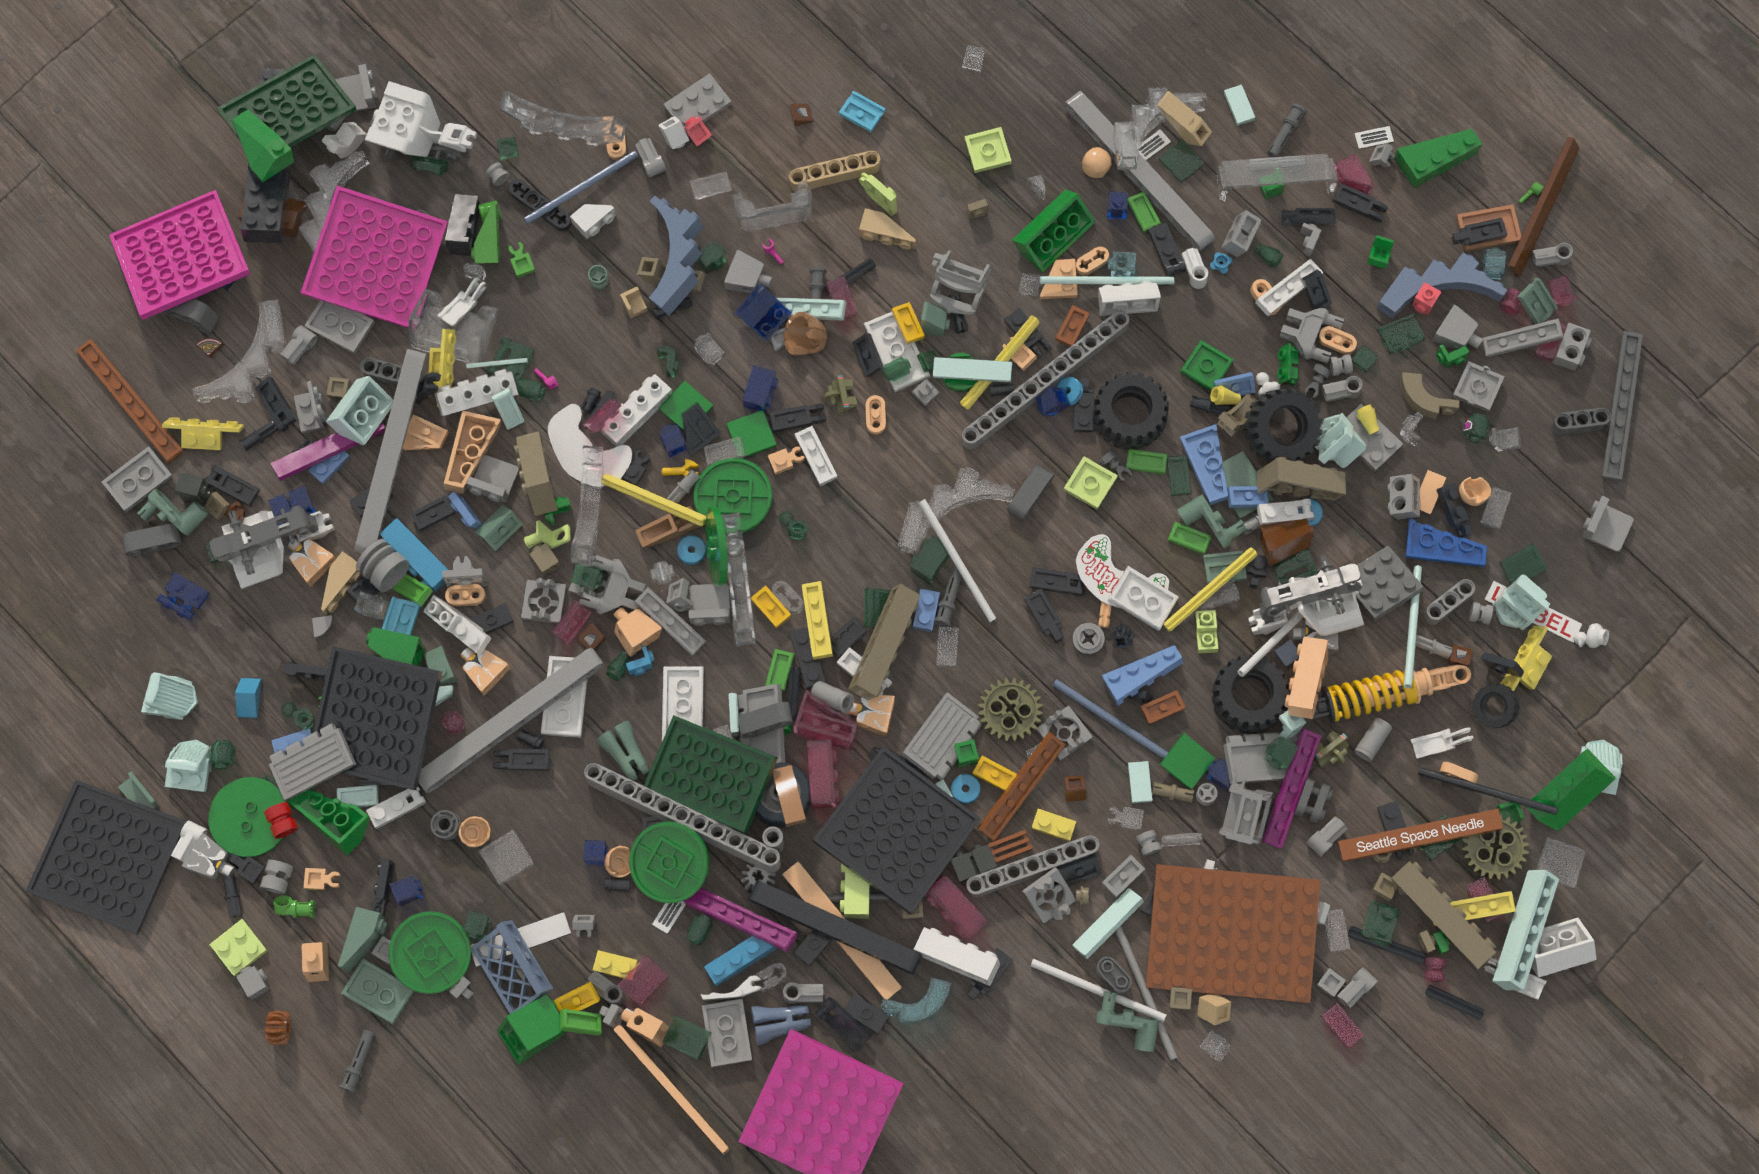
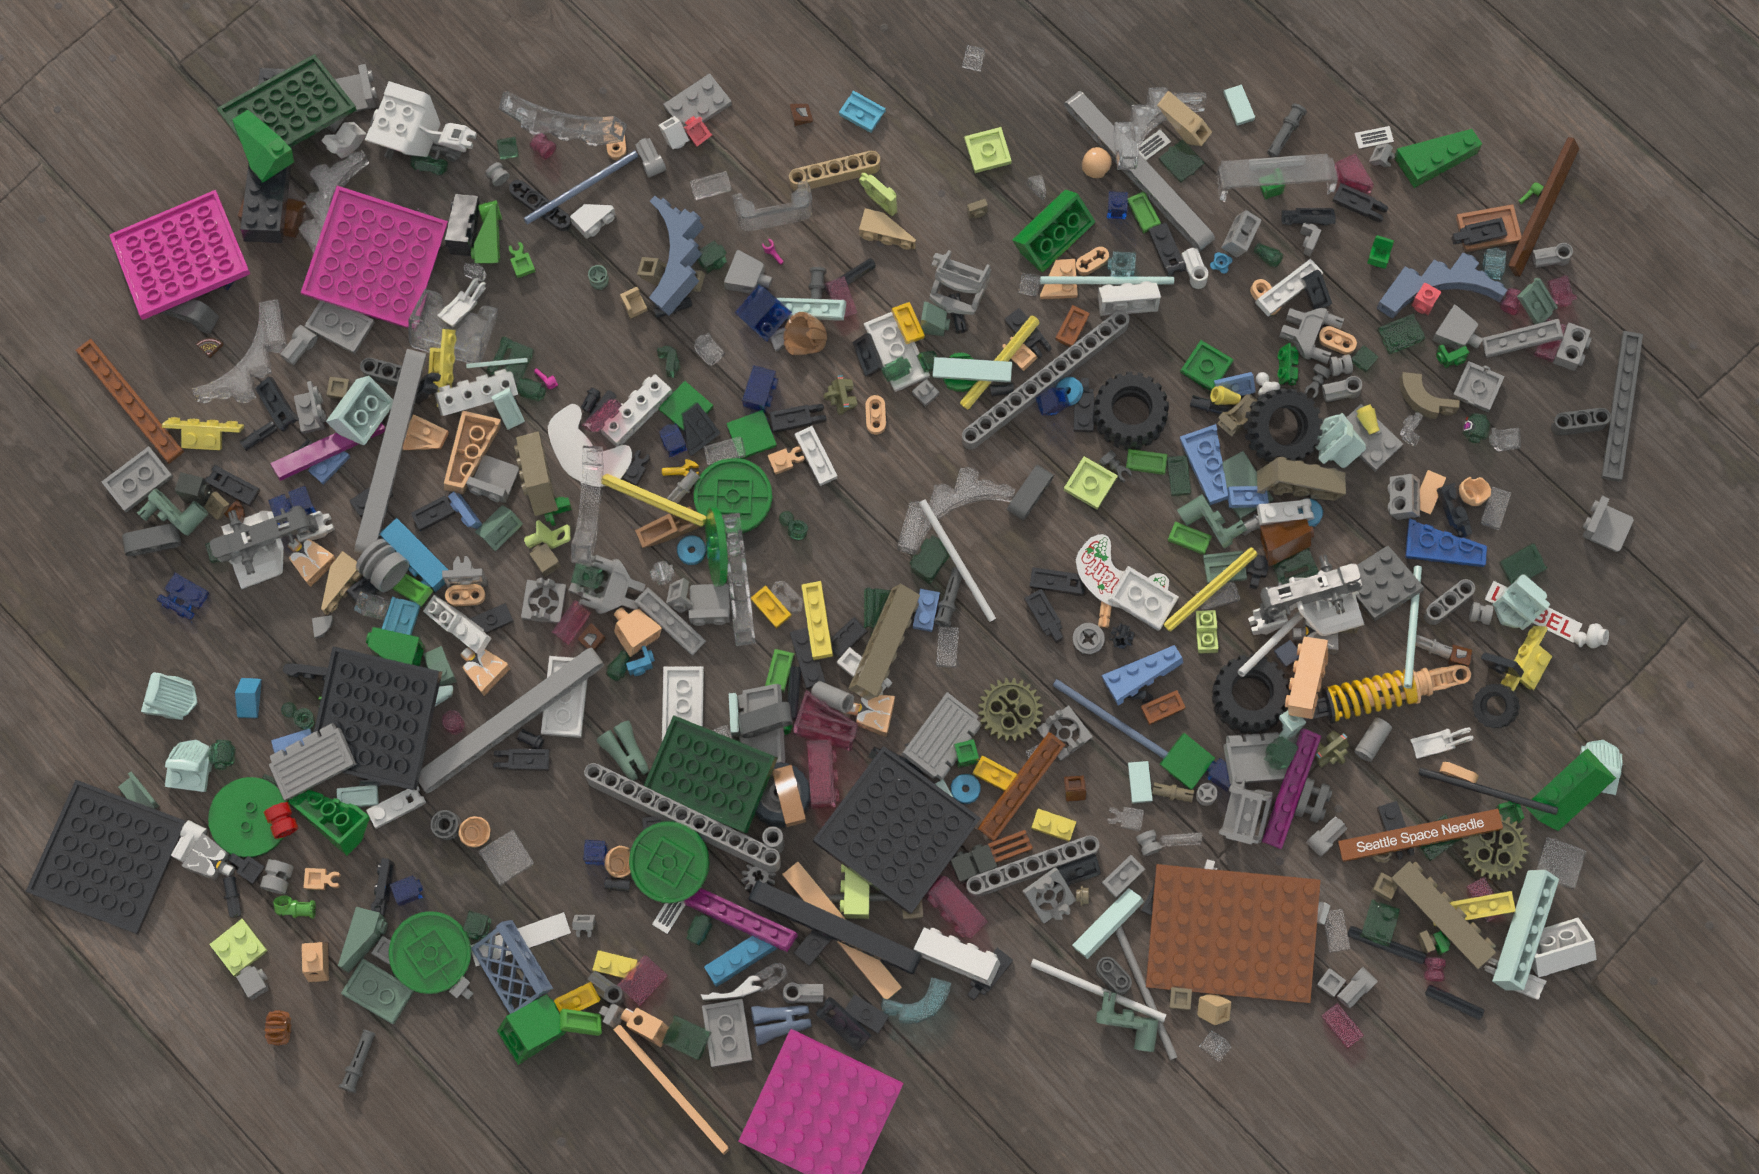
none -> clear pink wheel [530,133,557,159]

